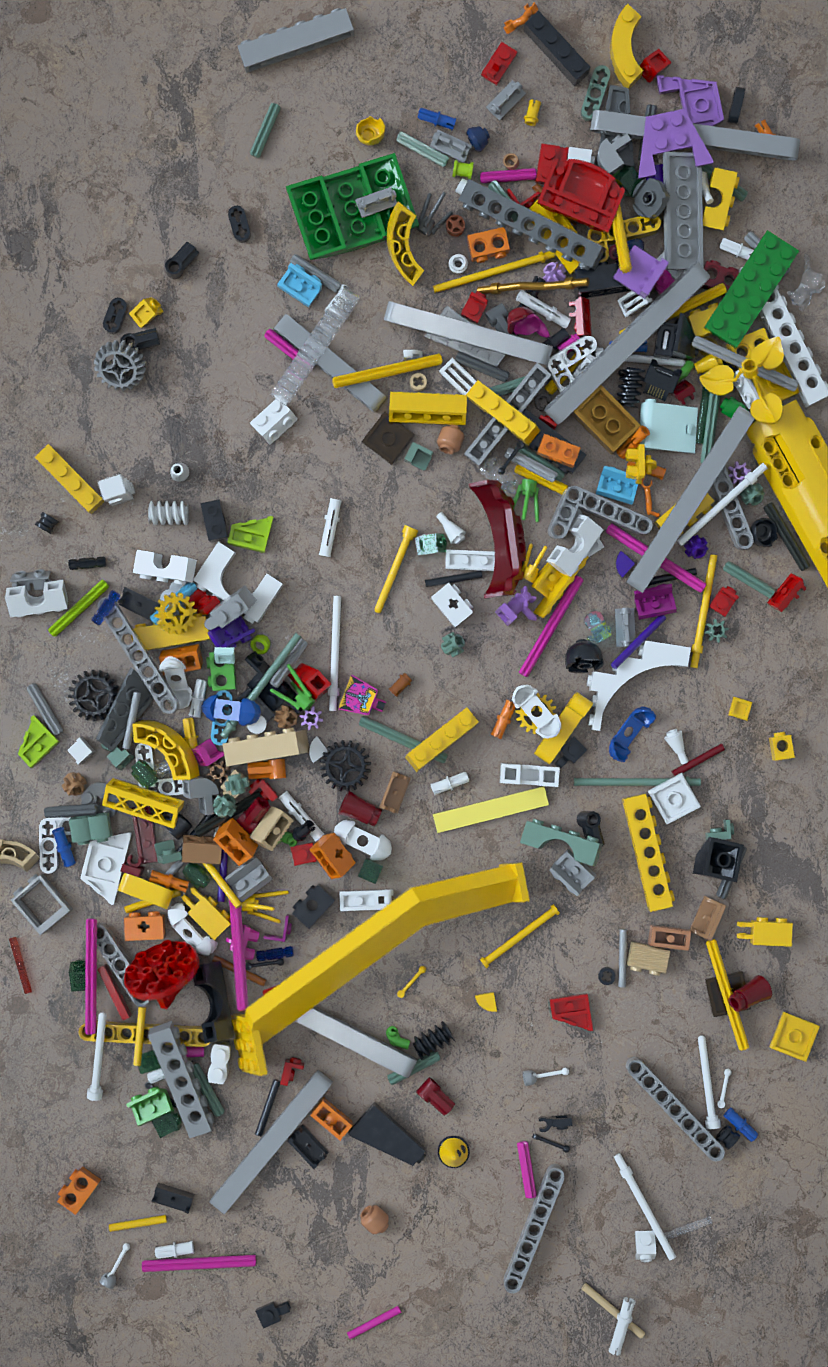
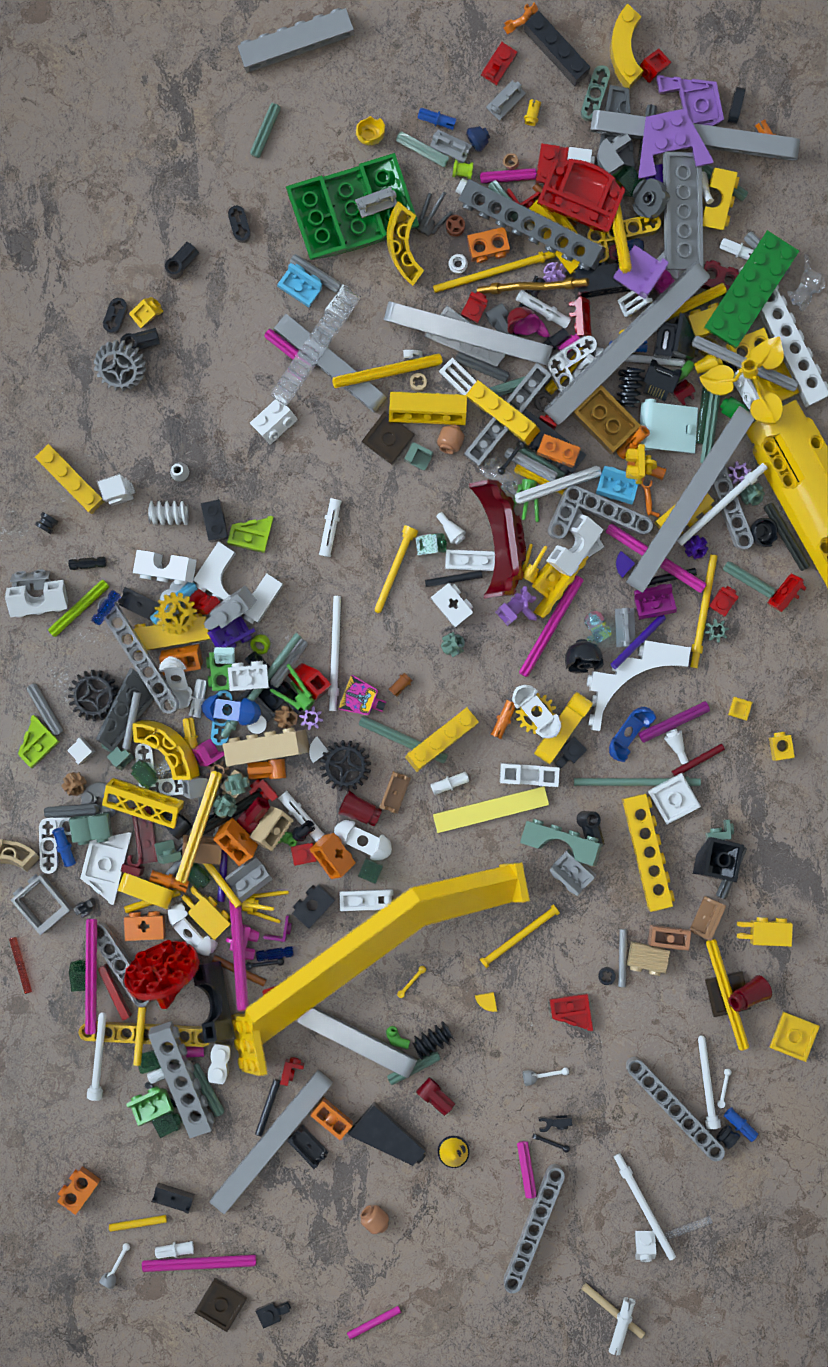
none -> black plate [73,898,96,918]
none -> yellow axle [176,771,222,883]
none -> dark brown tile [194,1278,247,1332]
none -> white bracket [228,661,269,691]
none -> white axle [515,466,602,504]
none -> magenta axle [639,701,710,743]

